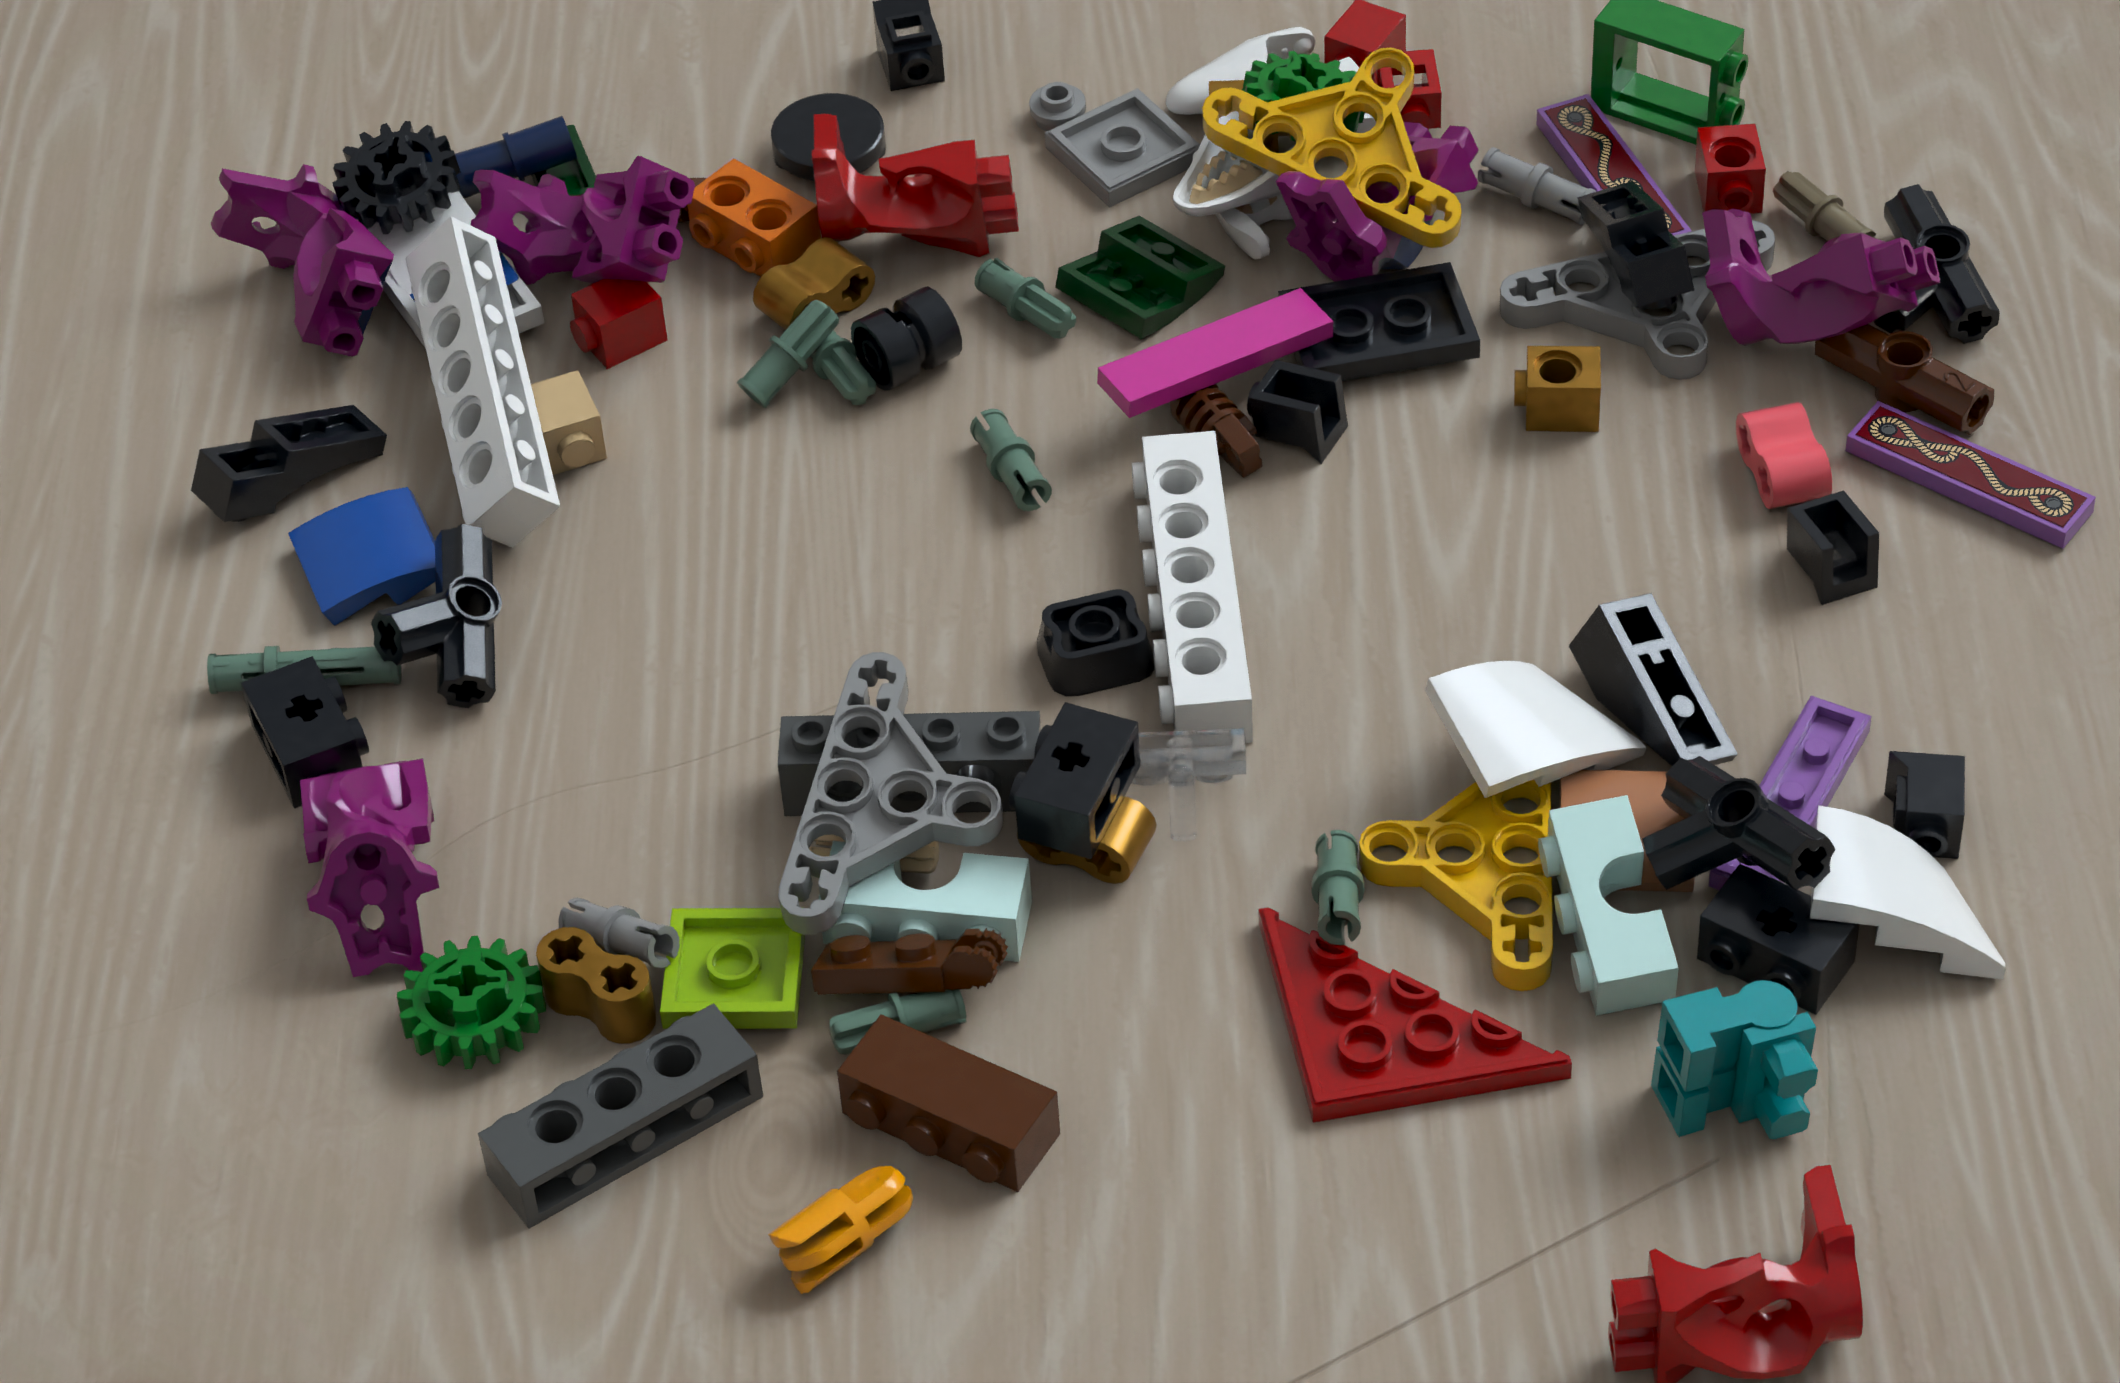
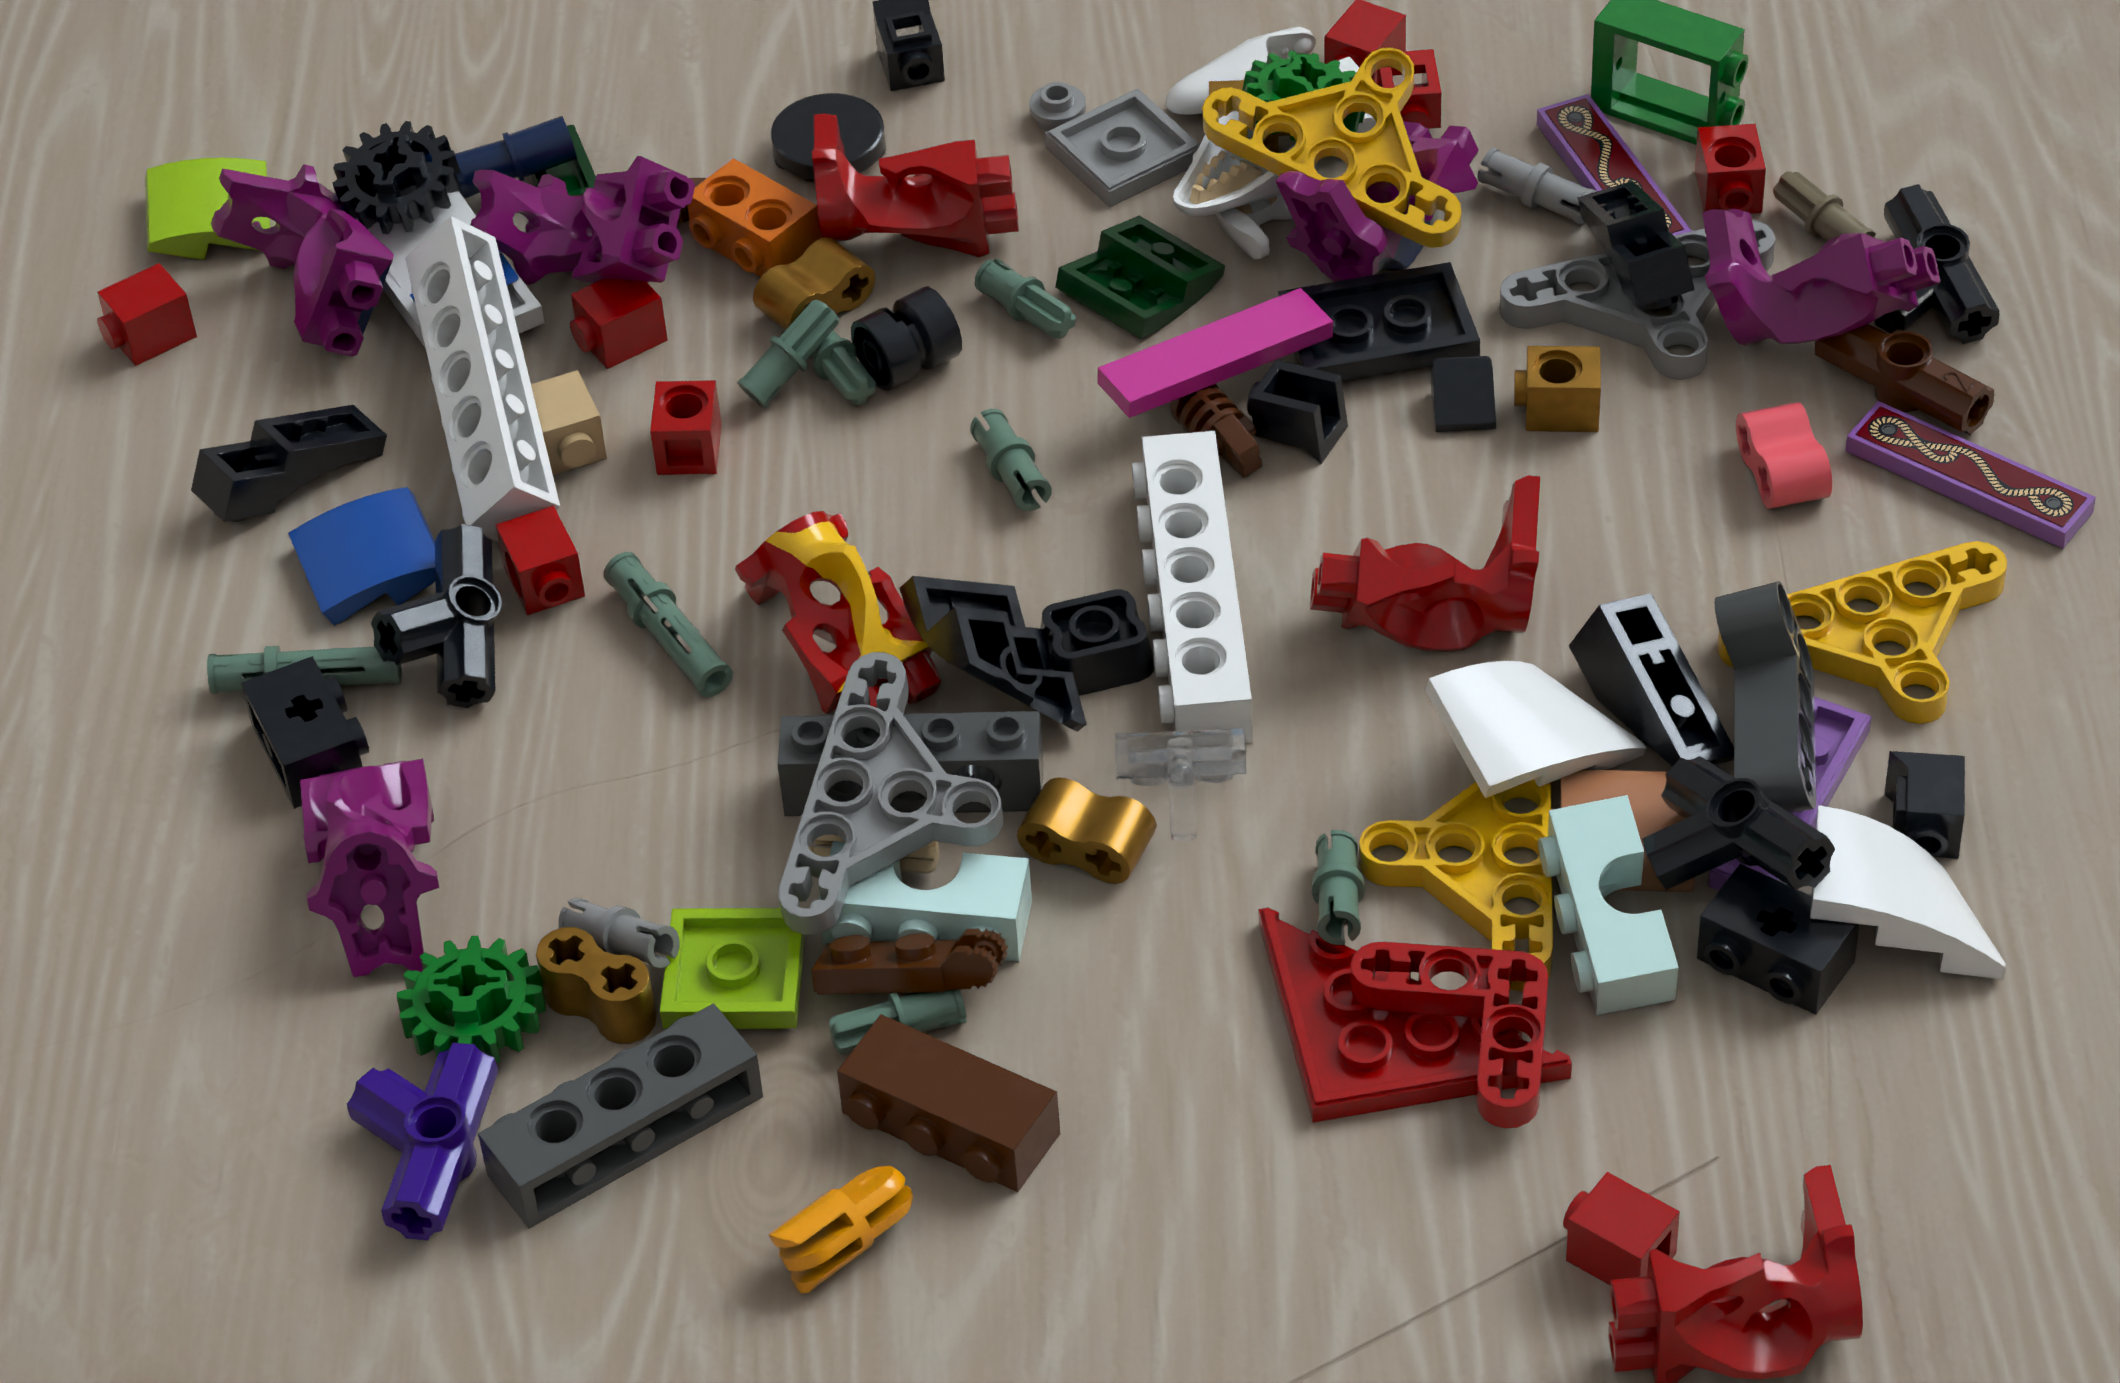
black brick [1009,702,1141,859] -> none
teal hips [1651,980,1818,1140] -> none
black window [1787,490,1879,605] -> none
none -> red brick [97,263,197,366]
none -> lime slope [145,157,270,260]
none -> dark purple piece [347,1043,498,1241]
none -> red brick [496,506,585,616]
none -> sand green pin [603,552,733,697]
none -> red brick [650,380,722,475]
none -> red hips [735,511,942,714]
none -> black slope [899,576,1087,732]
none -> red hips [1310,475,1540,652]
none -> red beam [1350,942,1548,1129]
none -> black slope [1431,356,1496,432]
none -> red brick [1563,1172,1680,1286]
none -> dark grey beam [1714,581,1816,814]
none -> yellow beam [1717,541,2008,724]

